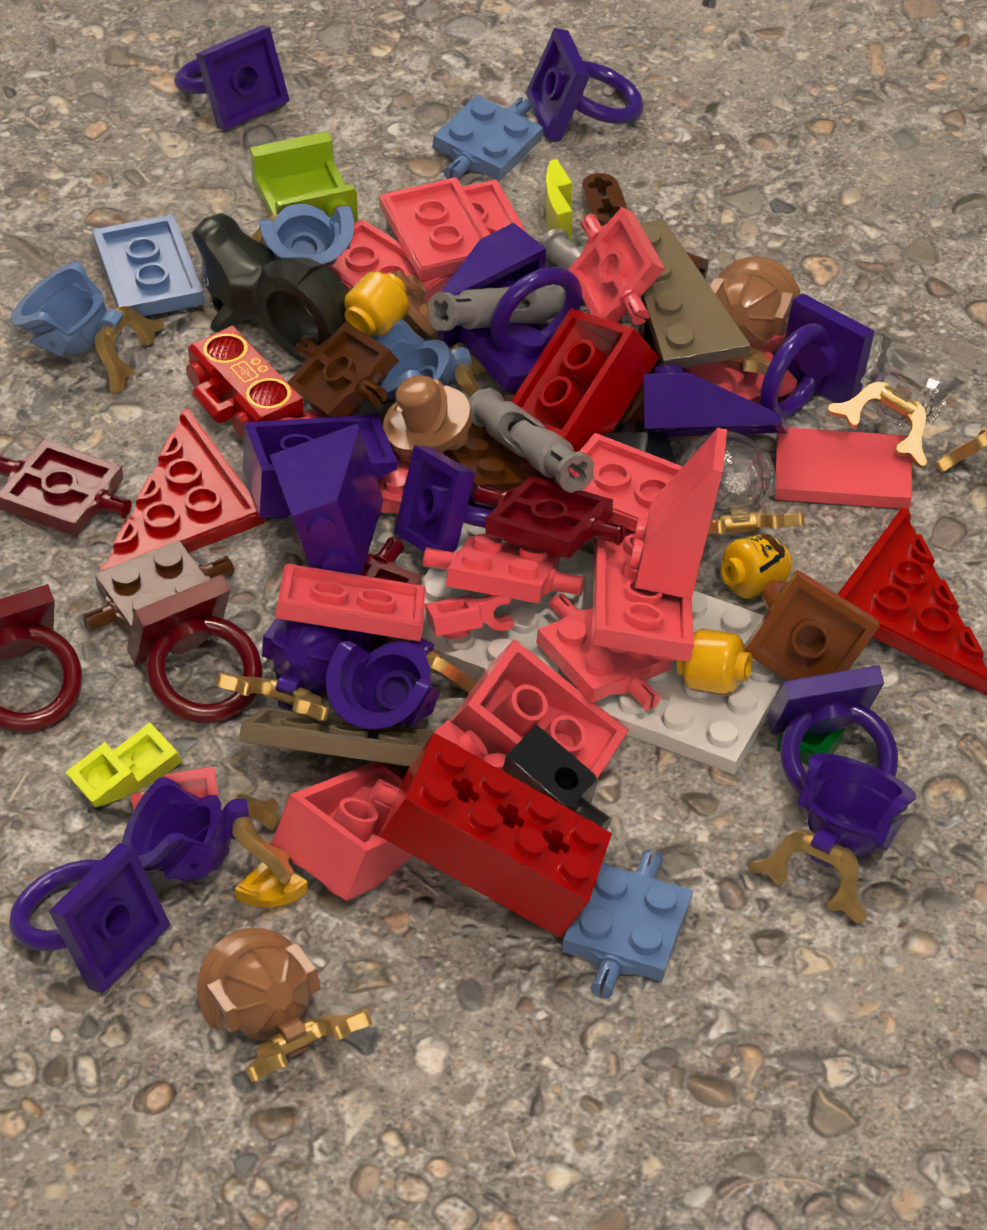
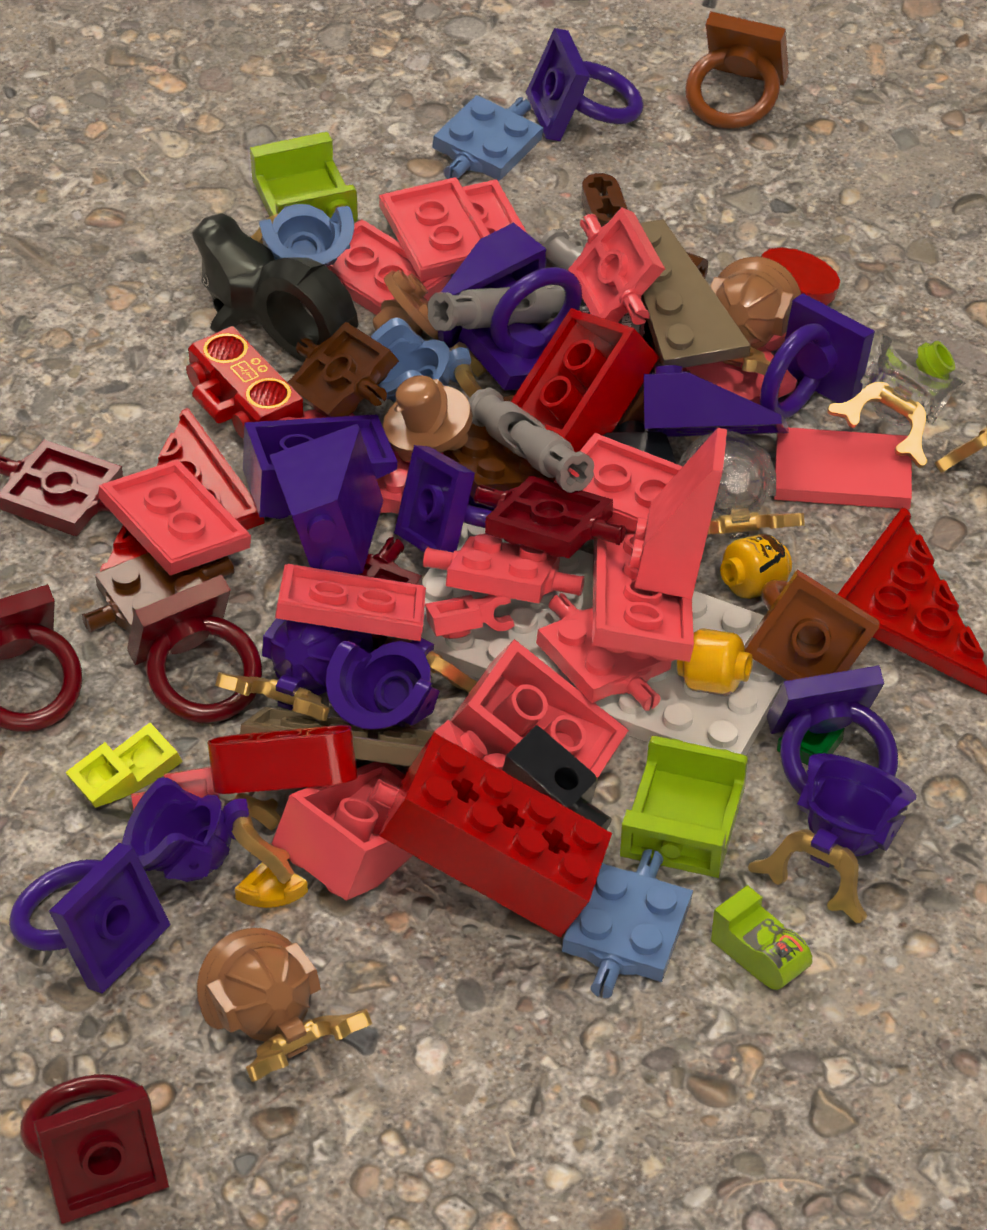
medium blue helmet [11,261,164,394] -> none
medium blue plate [92,214,204,317] -> none
dark purple tile [174,25,290,130] -> none
yellow head [344,272,409,336] -> none
neon yellow slope [545,159,573,242] -> none
none -> dark red tile [20,1074,169,1224]
none -> coral tile [98,460,251,576]
none -> red beam [207,725,358,794]
none -> lime panel [620,736,748,878]
none -> dark orange tile [685,11,789,129]
none -> lime leg [711,885,813,990]
none -> red tile [761,247,840,305]
none -> lime plate [916,341,955,383]

